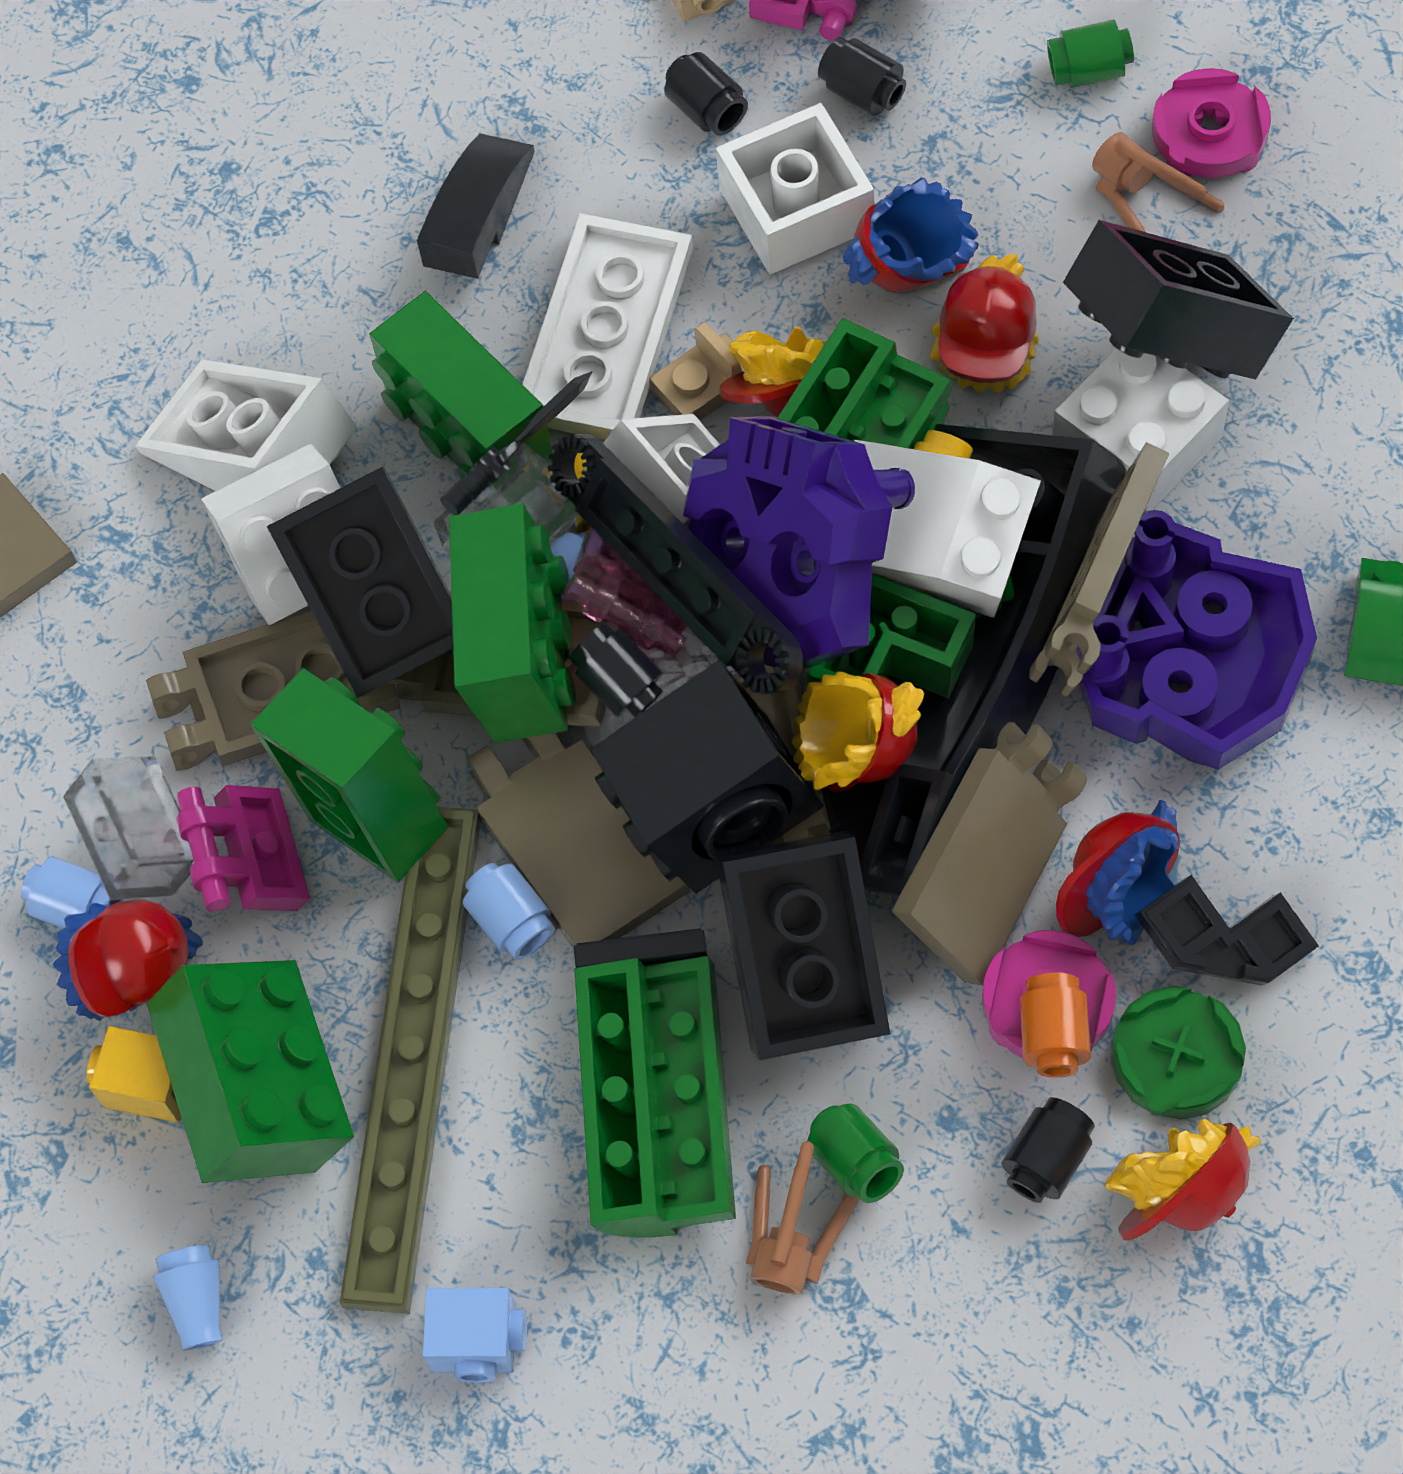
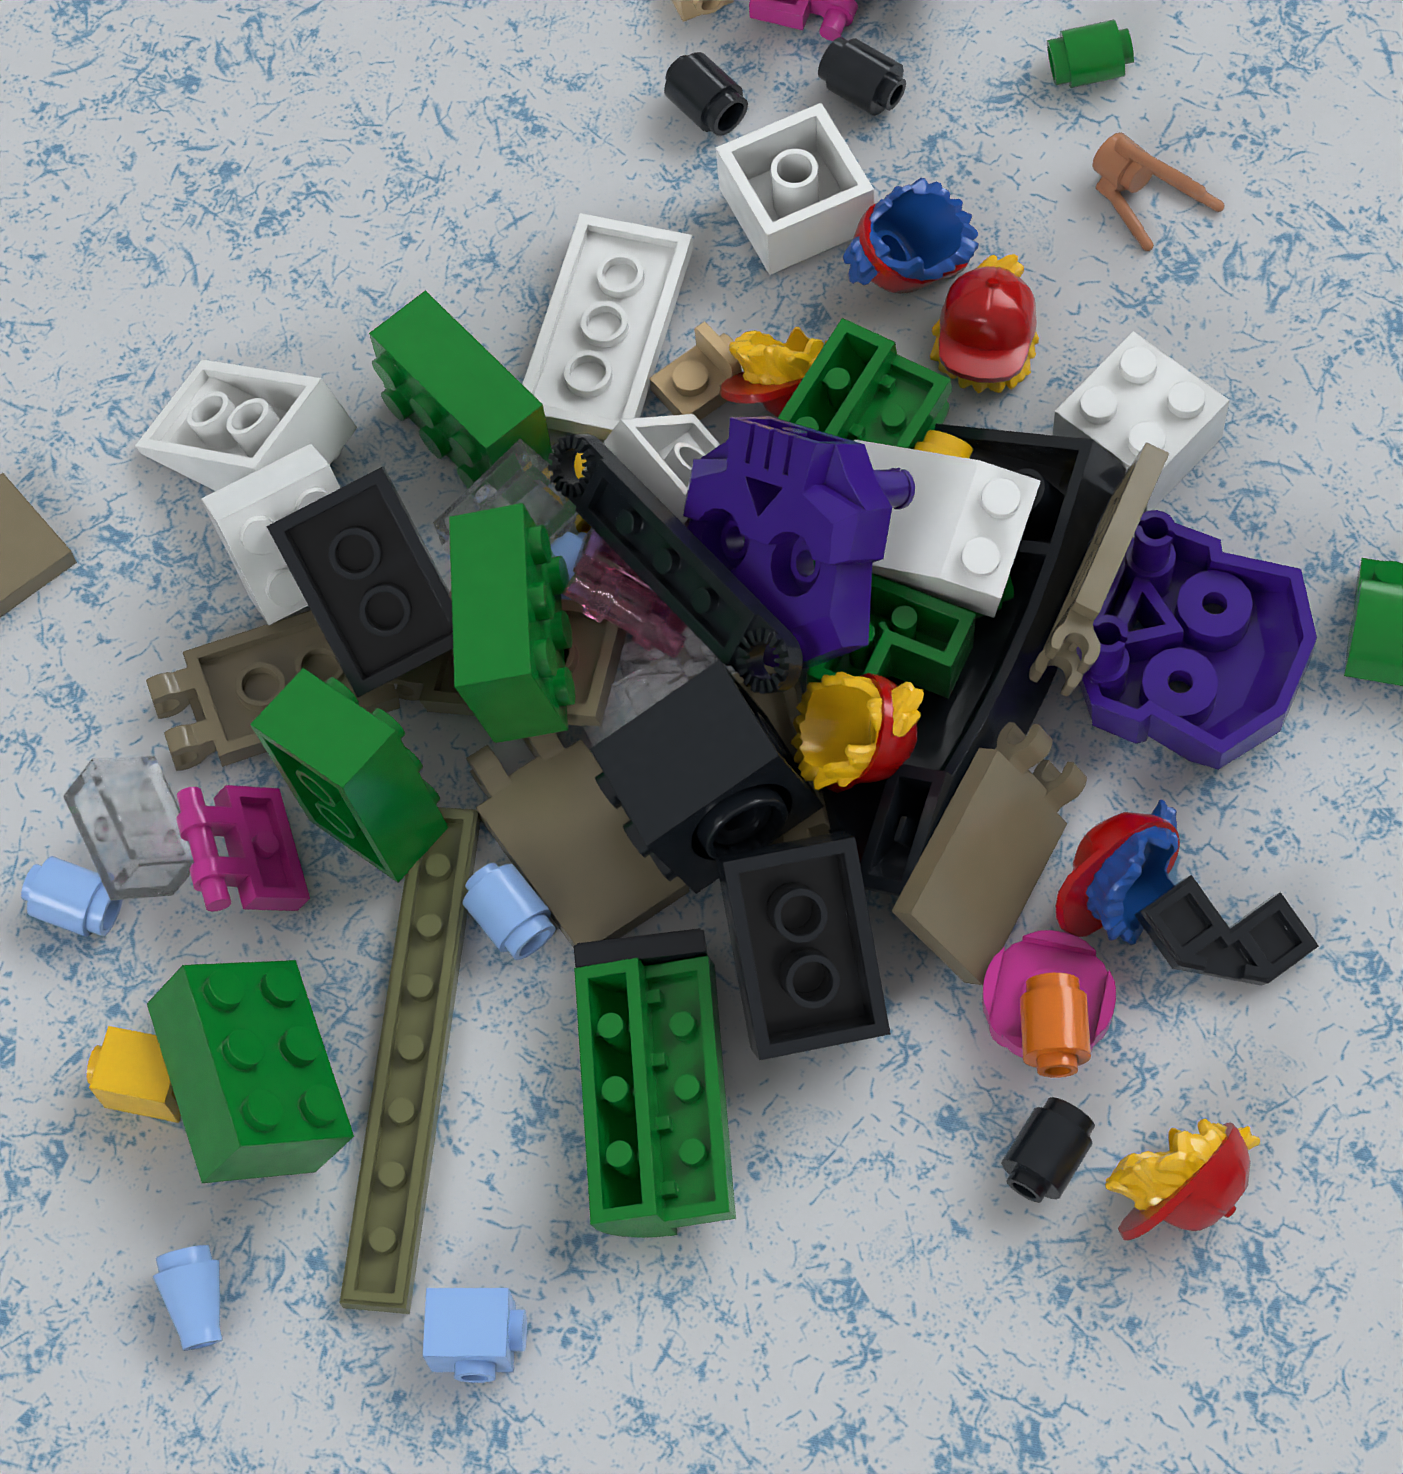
red hair [53,899,203,1021] -> none
black slope [417,133,535,279] -> none
black sword [440,371,593,516] -> none
black brick [568,622,663,718] -> none
nougat plant [746,1141,860,1295] -> none
green brick [807,1103,904,1203] -> none
black brick [1063,220,1294,380] -> none
green tile [1110,986,1246,1120] -> none
dark pink plate [1152,68,1271,178] -> none

